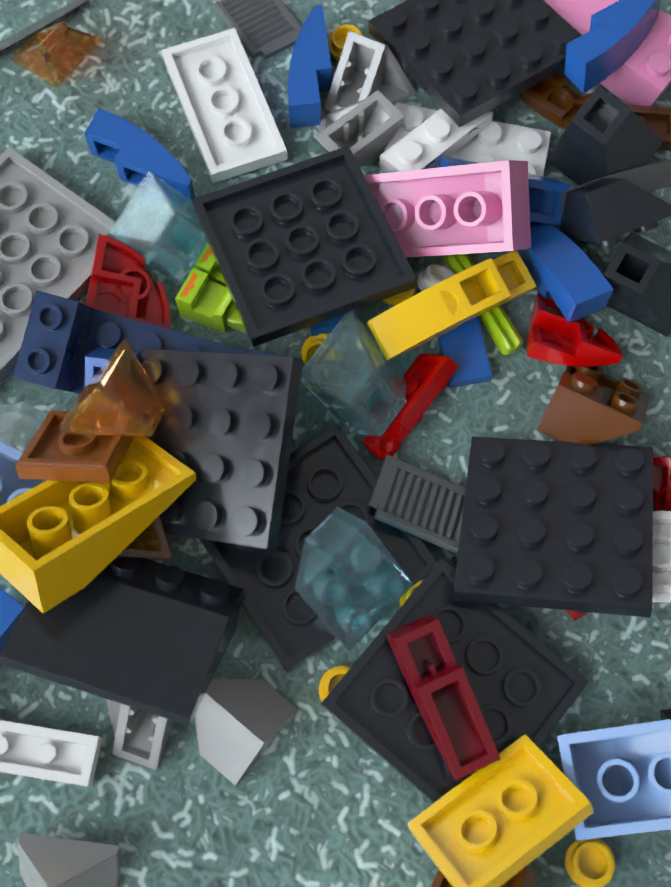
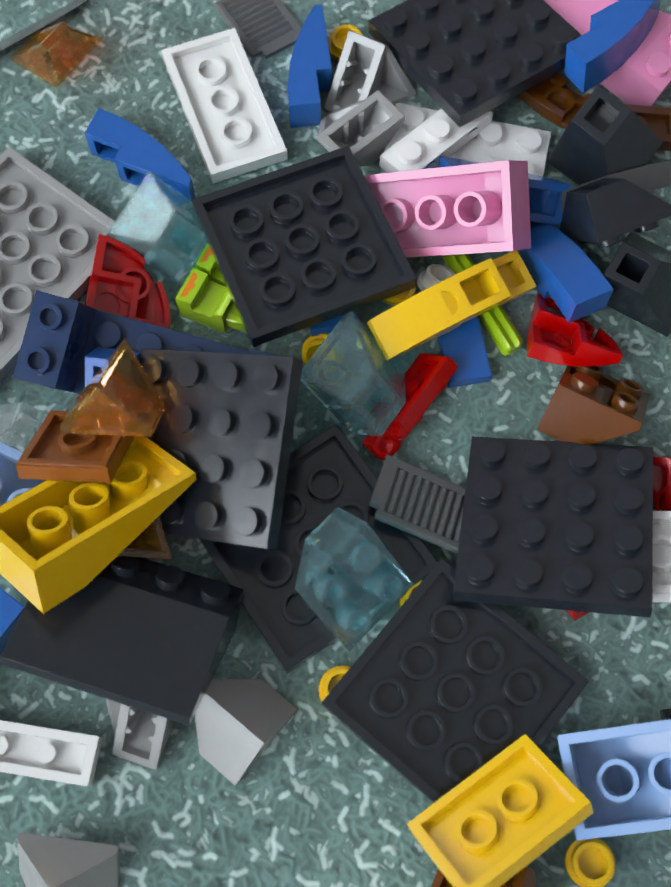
dark red slope [386,615,500,780] -> none

